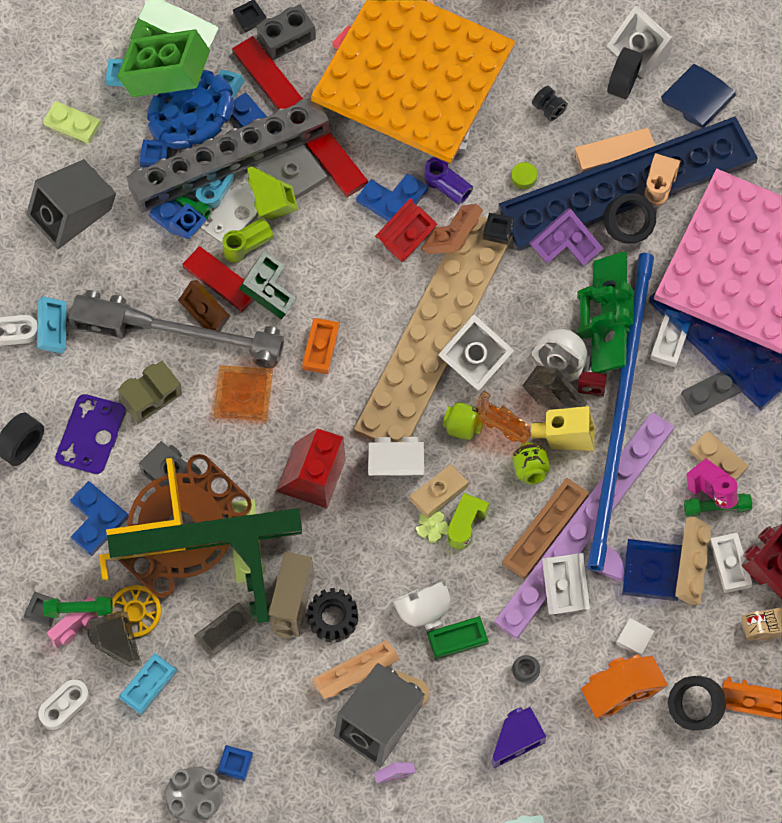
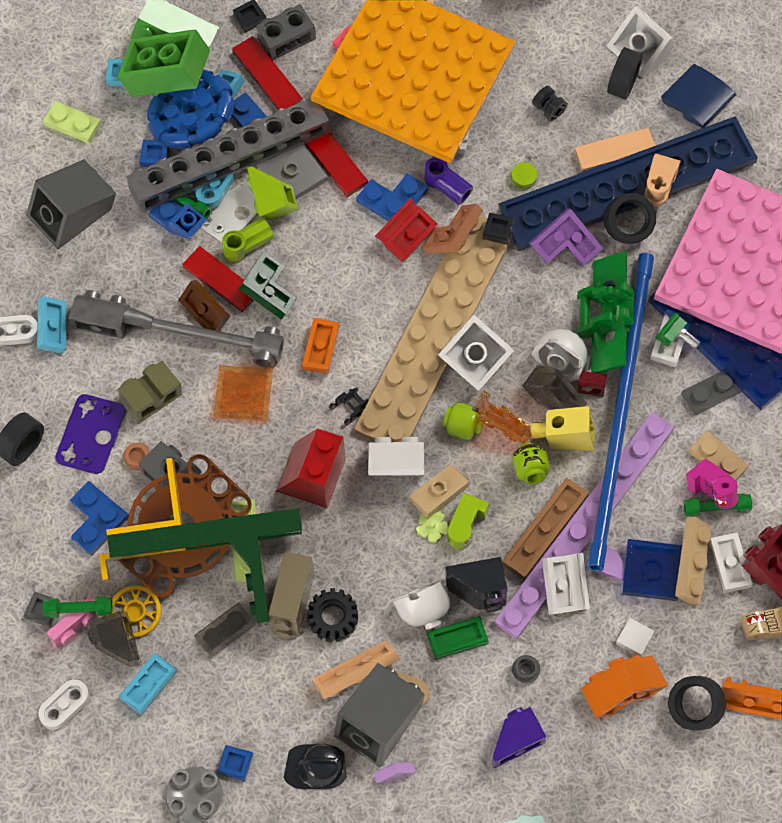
none -> nougat tile [123,443,150,471]
none -> black piece [283,744,347,790]
none -> black piece [329,387,369,426]
none -> black slope [445,557,508,612]
none -> green piece [655,313,700,349]

